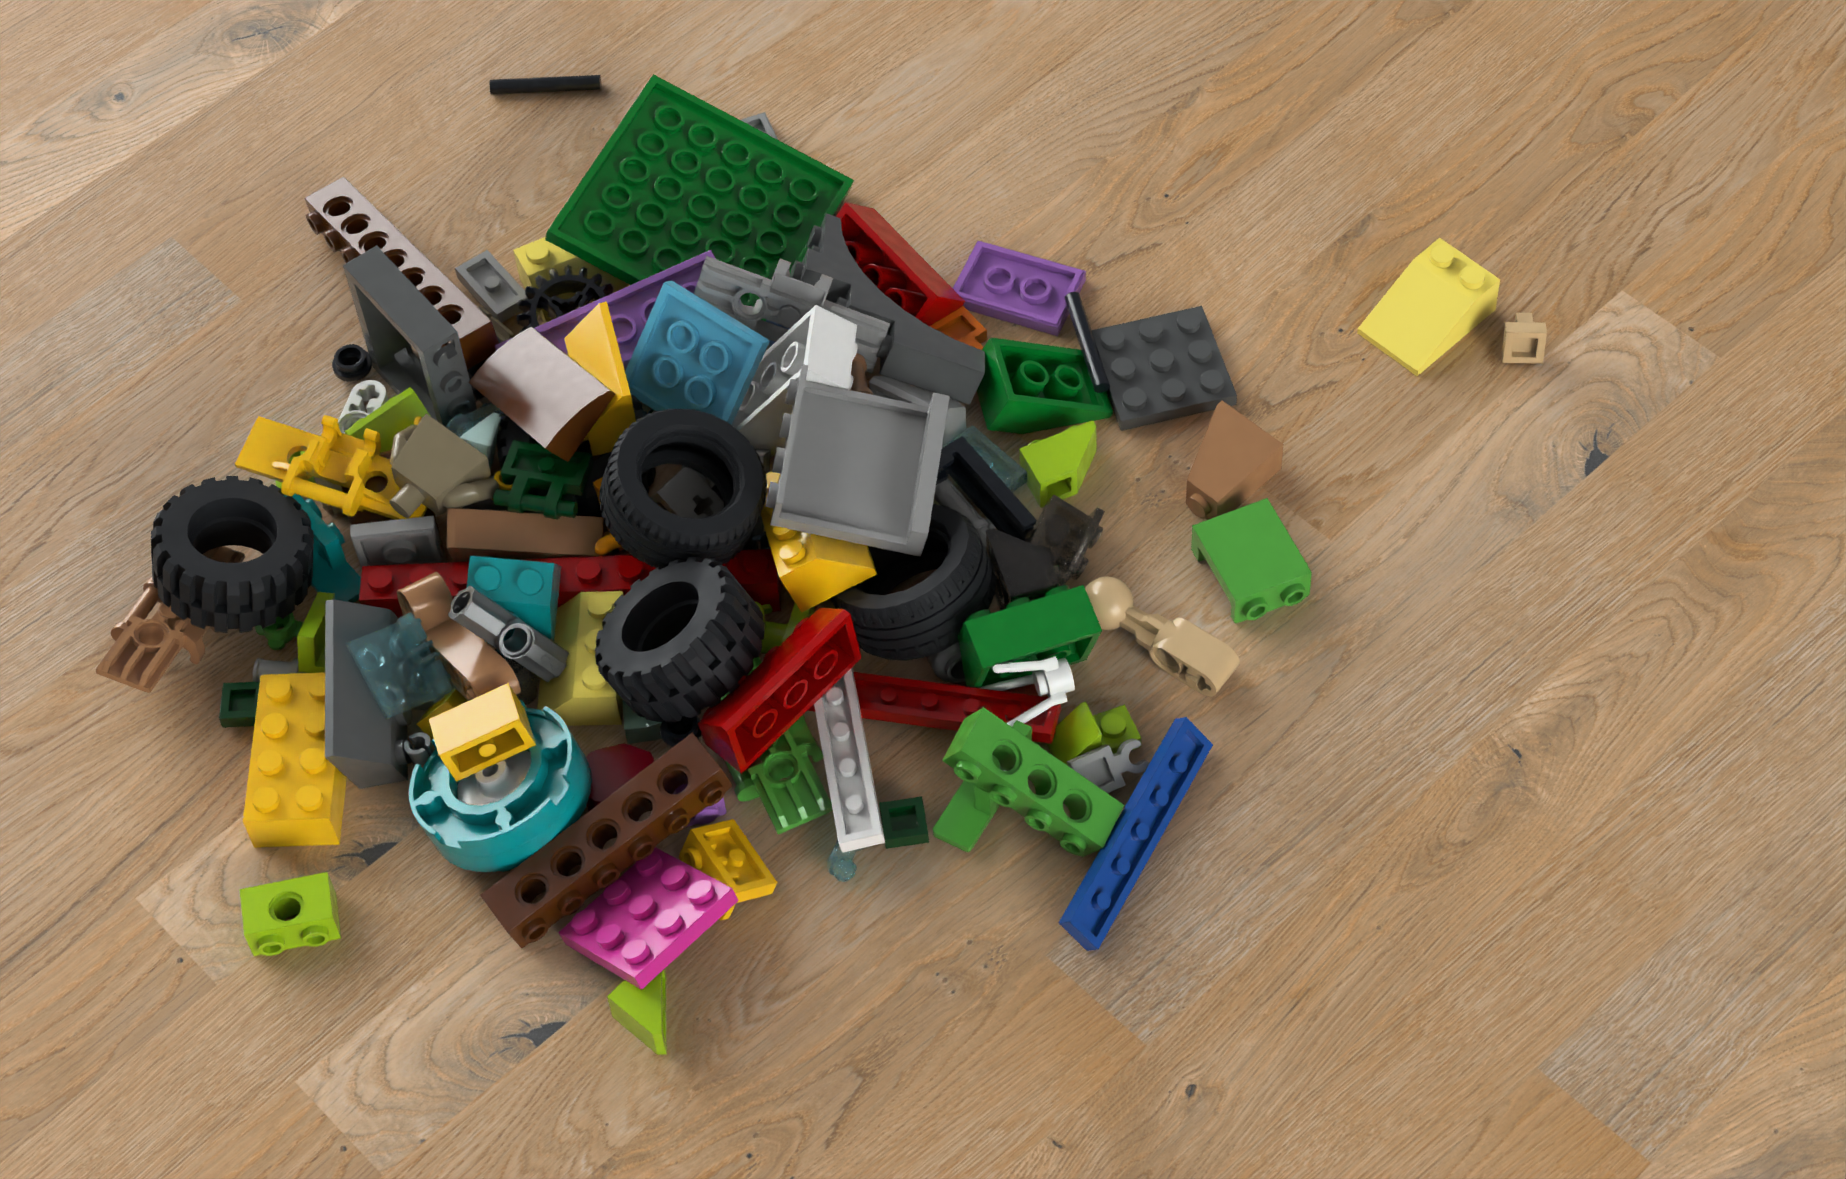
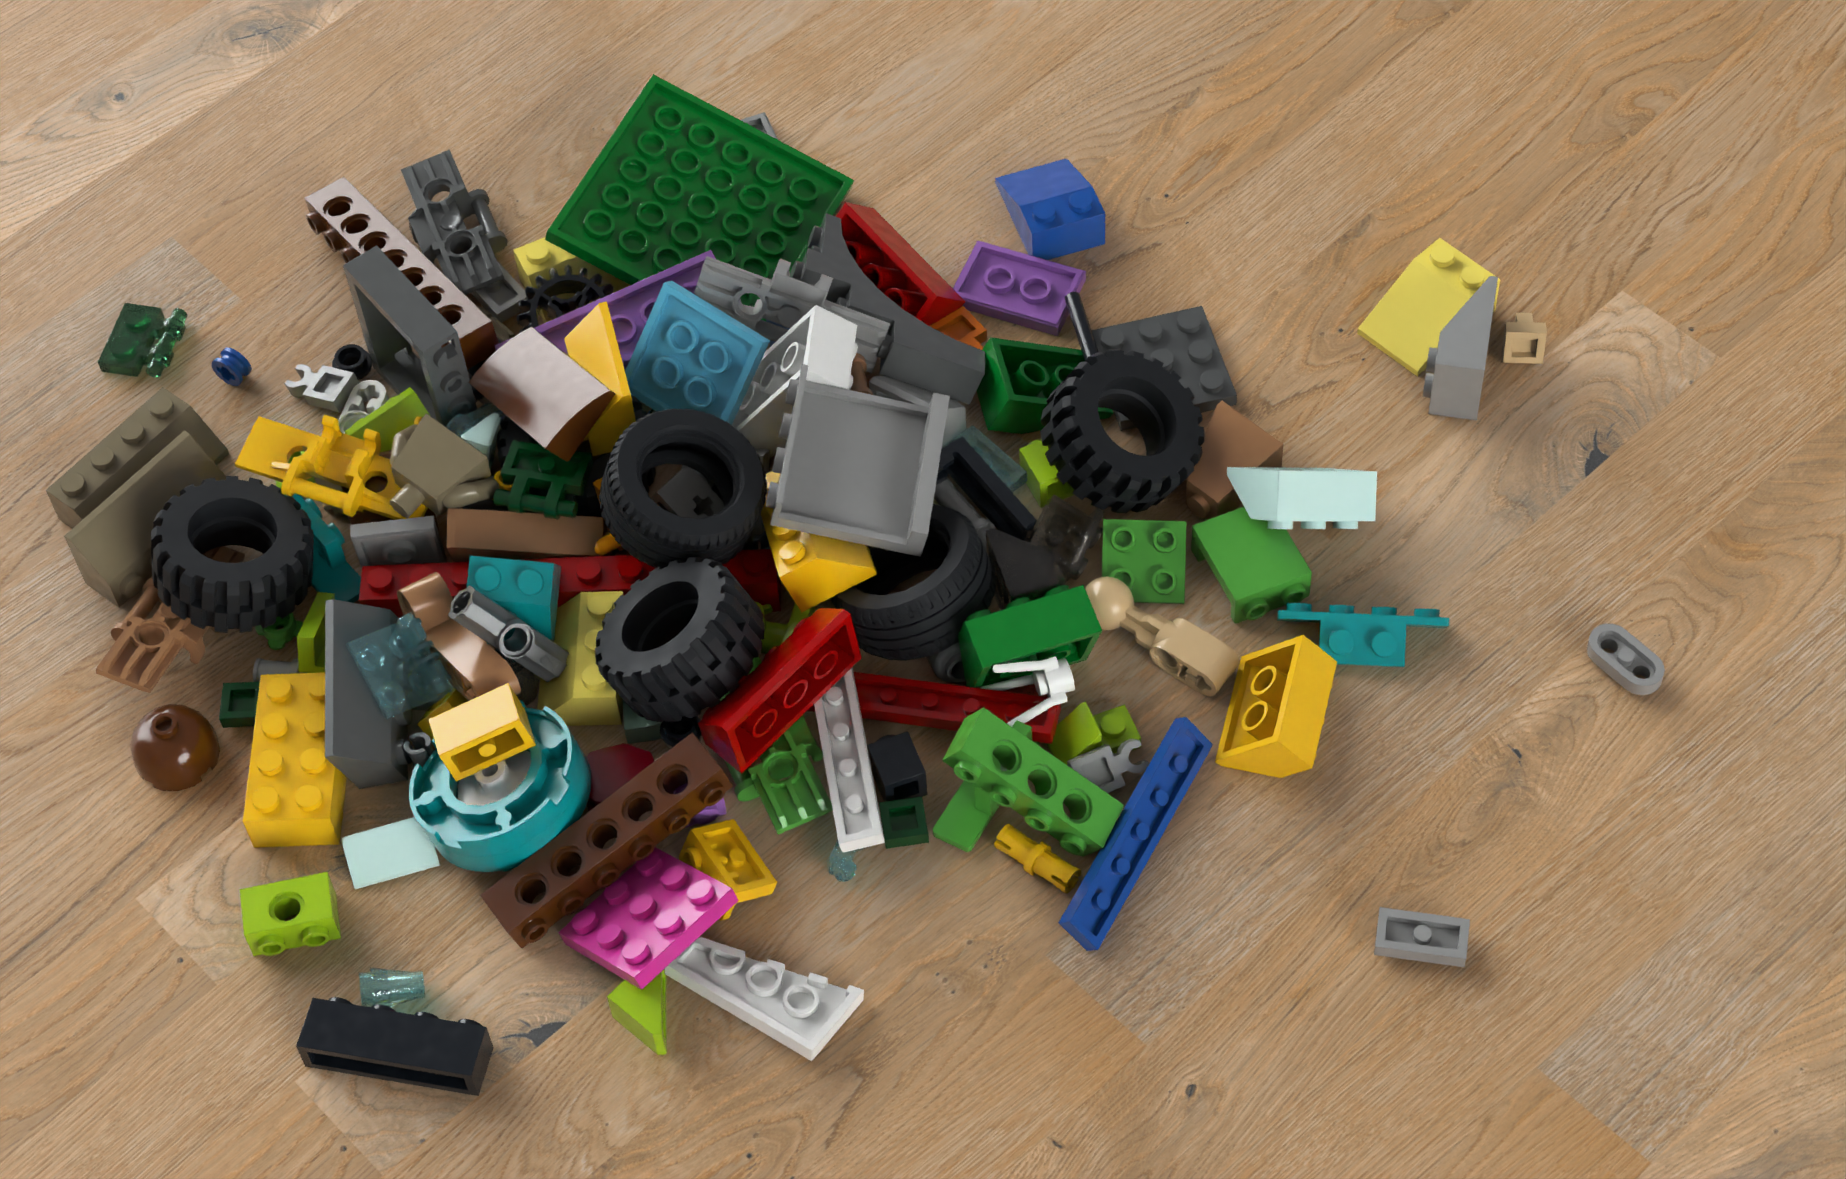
black bar [490,75,602,94] -> none
none -> dark tan slope [46,387,229,529]
none -> dark tan slope [64,430,226,608]
none -> clear green plate [98,303,188,378]
none -> reddish brown cylinder [130,704,220,791]
none -> blue bush [211,347,252,386]
none -> light grey plate [284,364,360,412]
none -> black brick [296,997,494,1096]
none -> light aqua slope [341,817,440,890]
none -> clear light blue cone [359,967,425,1007]
none -> dark grey piece [401,149,507,295]
none -> white wing [665,937,864,1061]
none -> black brick [867,731,928,802]
none -> yellow pin [994,823,1081,894]
none -> blue slope [995,158,1105,260]
none -> black tyre [1040,349,1205,514]
none -> bright green hinge [1102,519,1187,604]
none -> yellow slope [1215,634,1337,778]
none -> light aqua slope [1227,467,1377,529]
none -> teal bracket [1277,603,1449,667]
none -> light grey plate [1374,907,1470,968]
none -> light grey slope [1423,276,1498,420]
none -> light grey plate [1587,624,1665,695]

